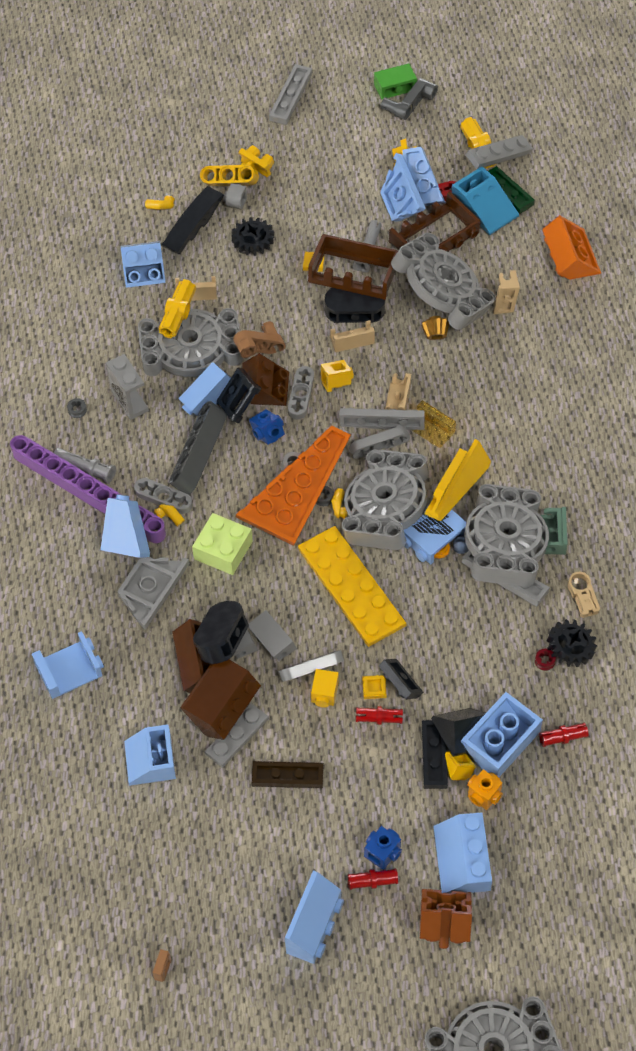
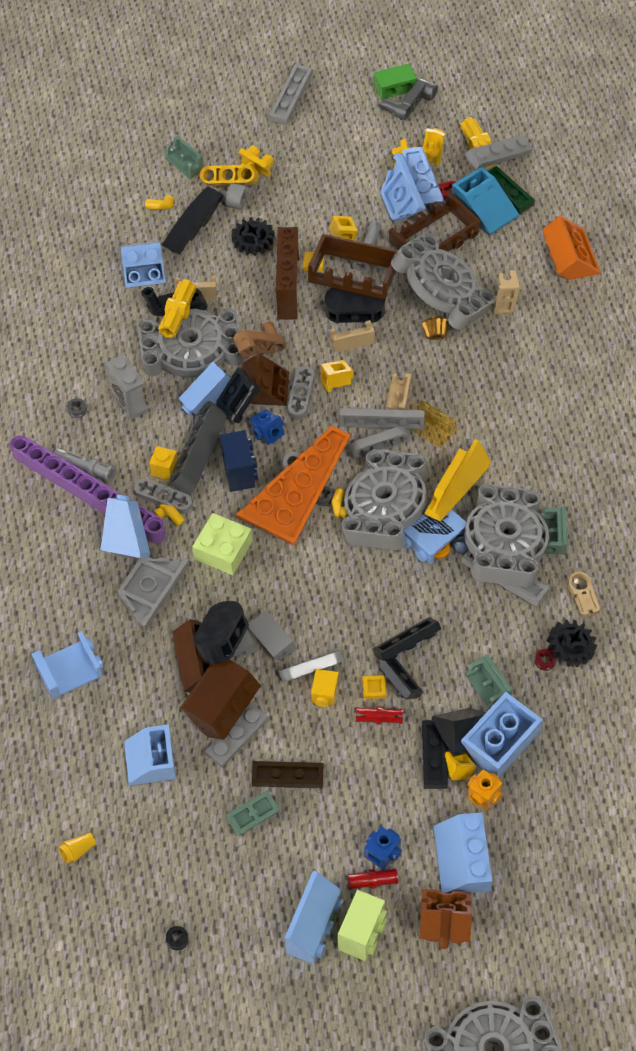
medium nougat tile [153,949,171,982] -> none
yellow plate [298,526,406,647] -> none
red pin [539,722,589,747] -> none
none -> yellow cone [58,832,96,864]
none -> black beam [142,287,208,316]
none -> yellow brick [149,446,178,480]
none -> sand green hinge [165,136,204,179]
none -> black bush [166,926,189,951]
none -> dark blue brick [220,430,258,492]
none -> sand green hinge [225,790,280,837]
none -> reddish brown window [276,227,299,320]
none -> yellow brick [329,216,358,241]
none -> yellowish green brick [338,890,388,961]
none -> black plate [372,617,441,661]
none -> yellow hips [423,128,446,166]
none -> sand green hinge [465,654,512,709]

